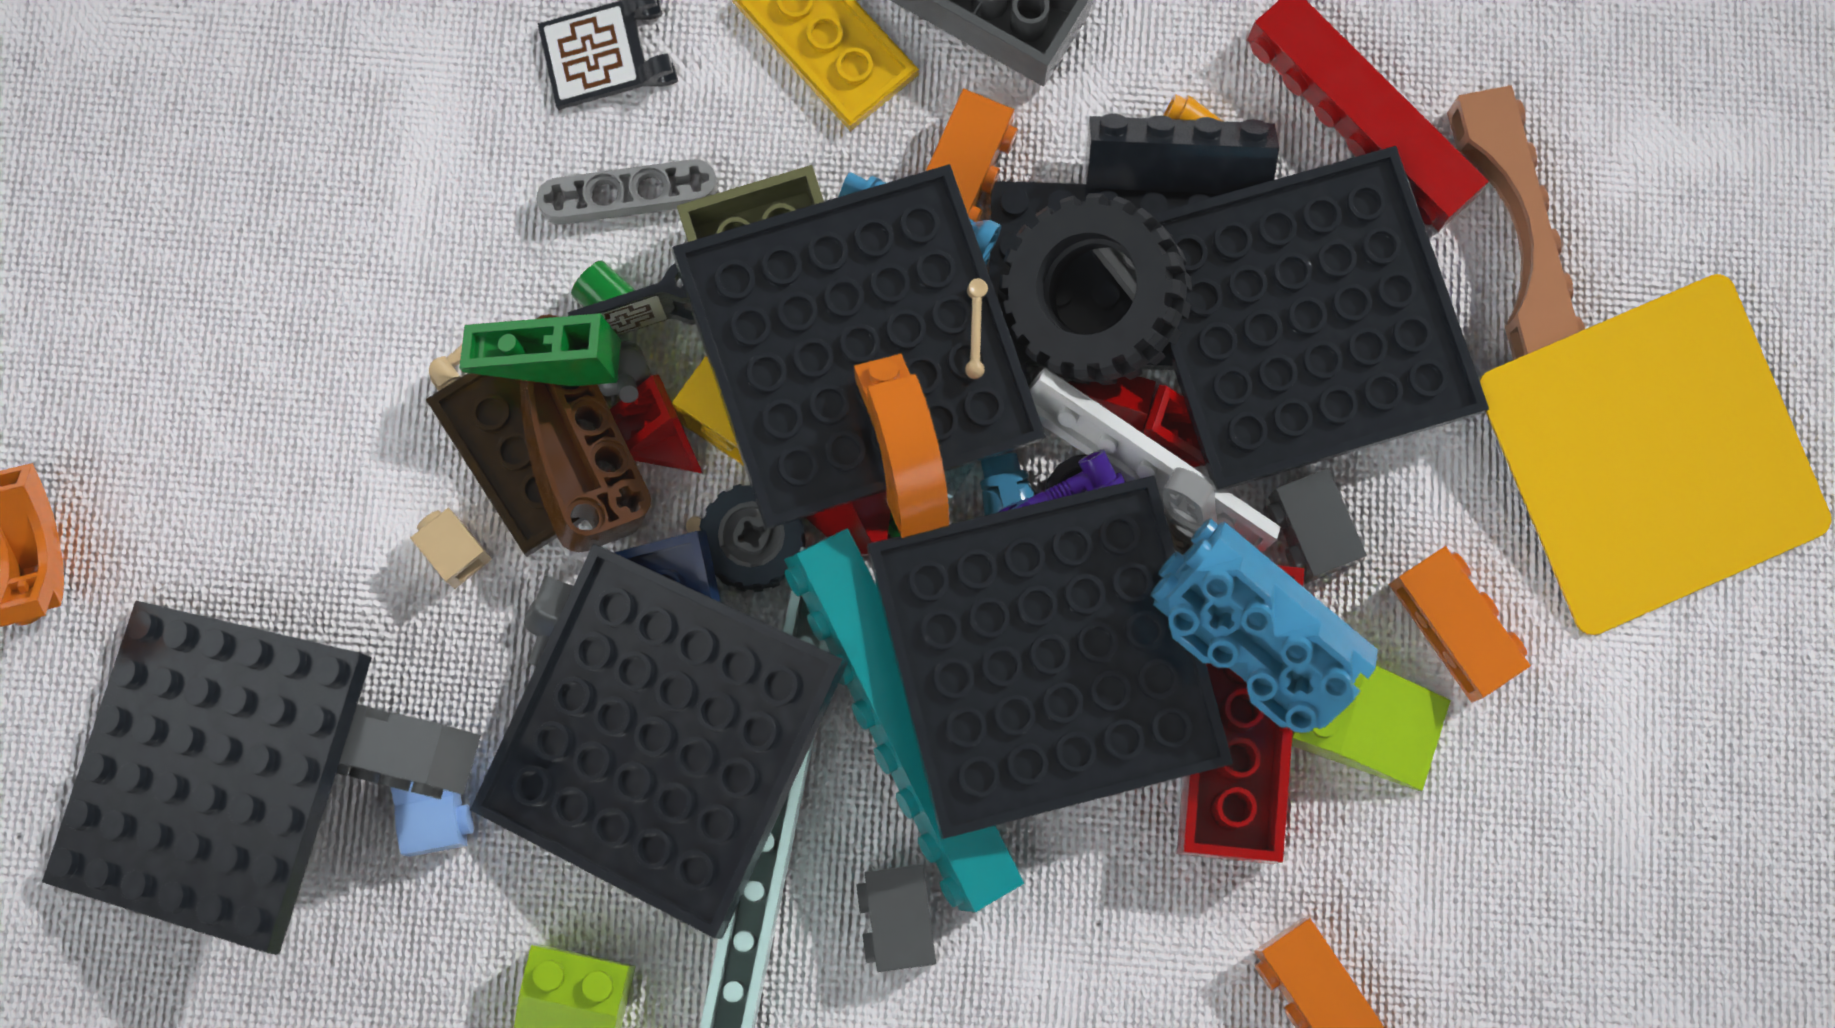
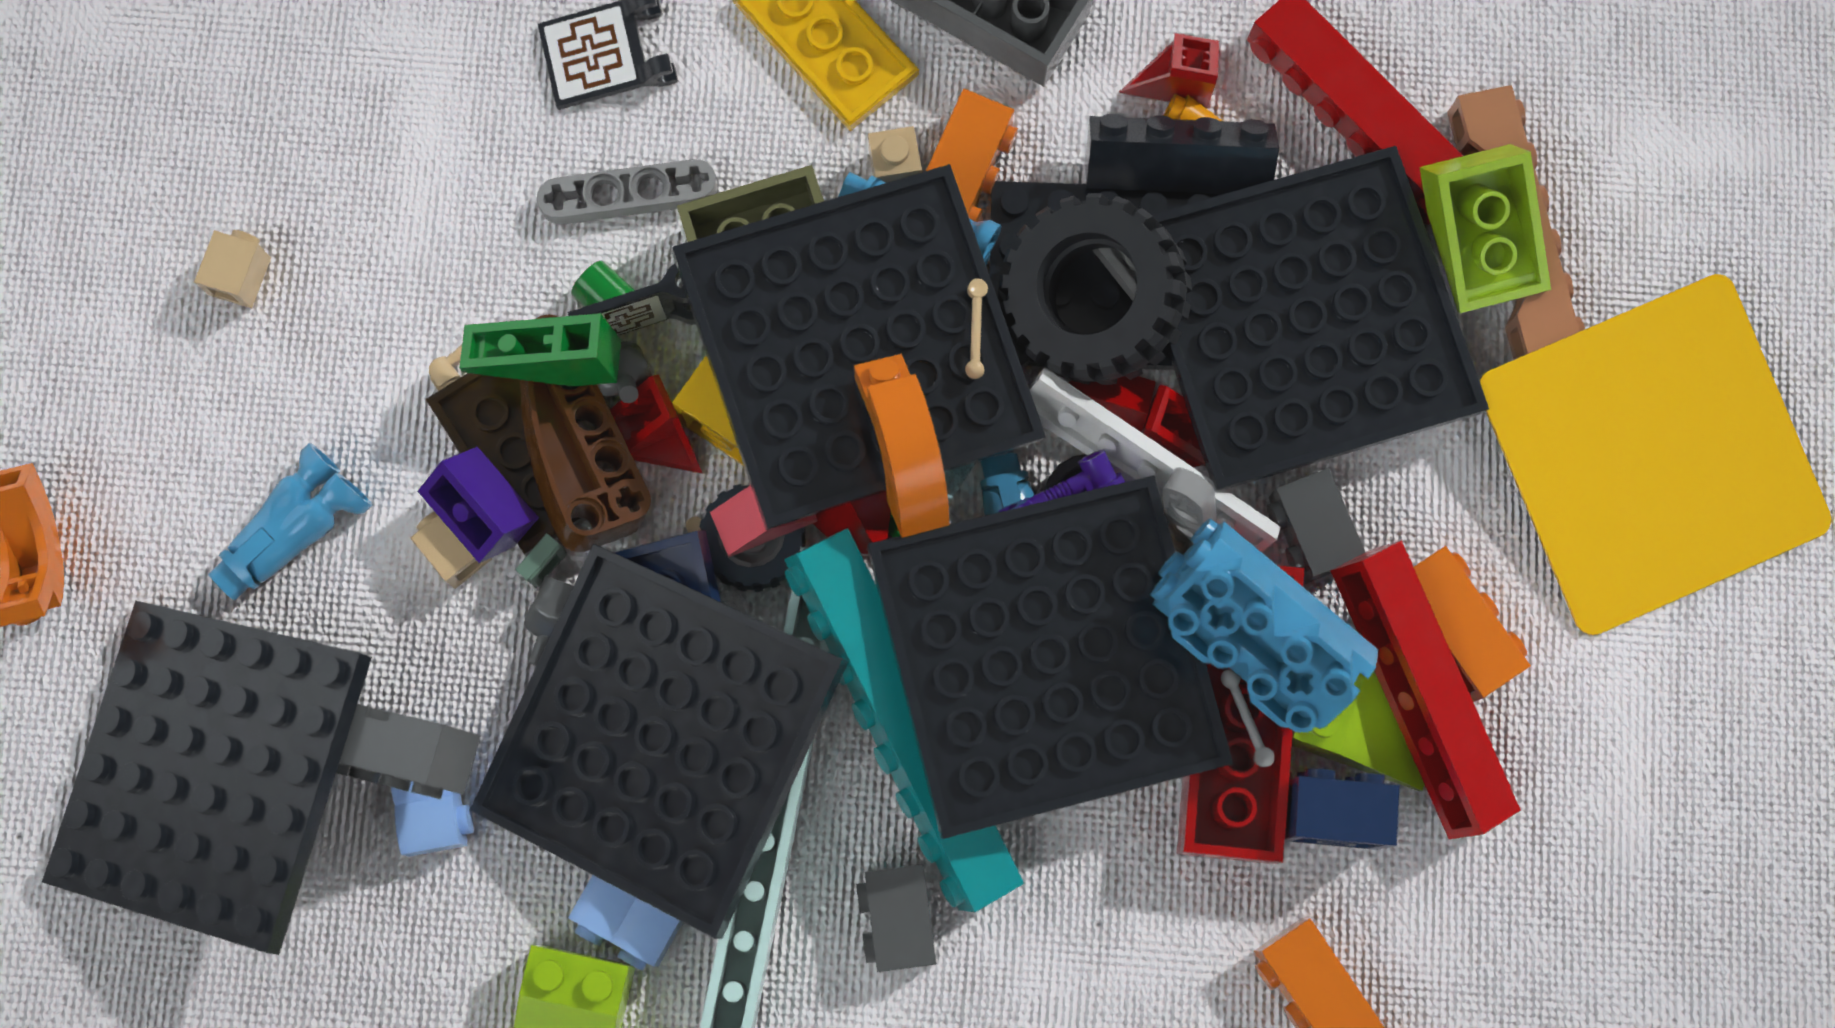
none -> tan brick [194,230,271,309]
none -> dark azure piece [208,443,373,601]
none -> dark purple brick [417,447,539,563]
none -> sand green tile [515,533,567,588]
none -> light blue brick [568,875,683,971]
none -> coral slope [710,485,818,558]
none -> tan brick [868,126,922,183]
none -> red slope [1118,33,1219,108]
none -> light grey hinge [1221,669,1275,767]
none -> dark blue brick [1285,768,1400,850]
none -> red brick [1330,540,1521,839]
none -> lime slope [1419,144,1551,313]

